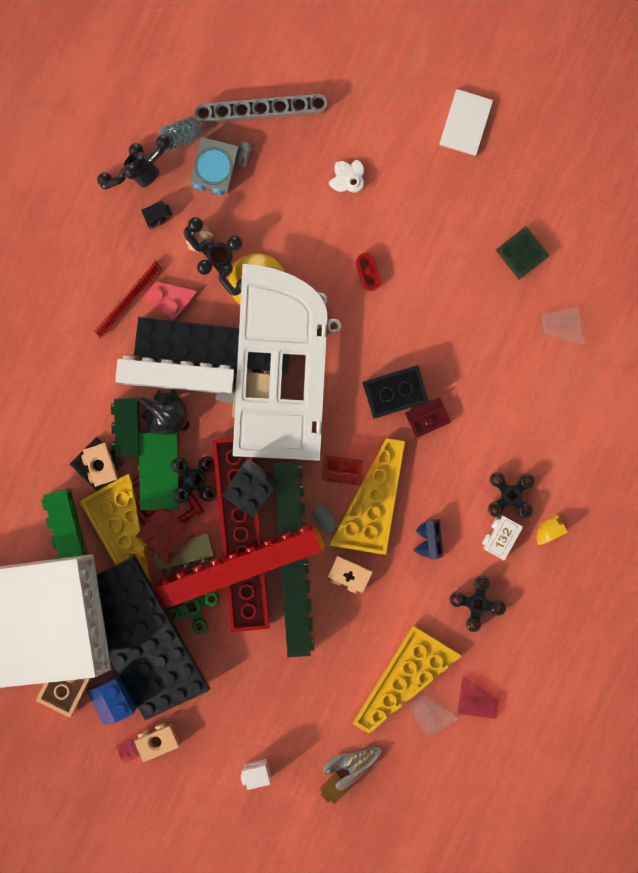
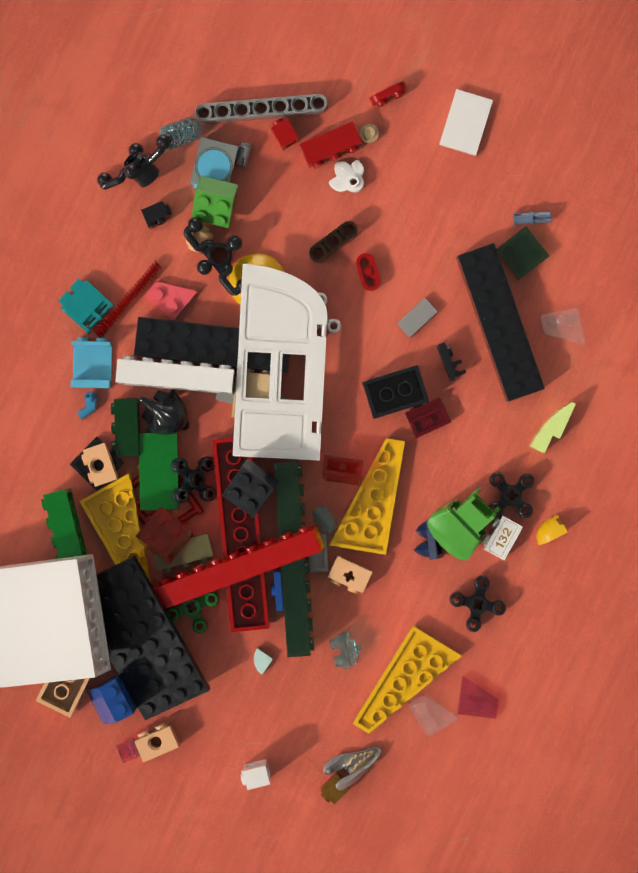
none -> teal plate [58,278,114,334]
none -> medium azure panel [71,338,112,388]
none -> dark azure arm [77,392,98,420]
none -> bright green brick [191,176,238,228]
none -> light aqua tile [254,647,273,674]
none -> red brick [271,118,299,150]
none -> blue plate [271,569,285,611]
none -> red brick [300,121,362,169]
none -> dark brown beam [309,221,357,263]
none -> light grey tile [309,533,329,573]
none -> clear light blue hips [329,631,363,670]
none -> tan plate [360,124,379,143]
none -> red plate [369,82,407,107]
none -> light grey tile [397,298,438,338]
none -> bright green piece [427,487,500,560]
none -> black plate [437,342,466,381]
none -> black brick [456,243,545,402]
none -> sand blue axle [513,210,552,226]
none -> yellowish green slope [529,402,576,453]

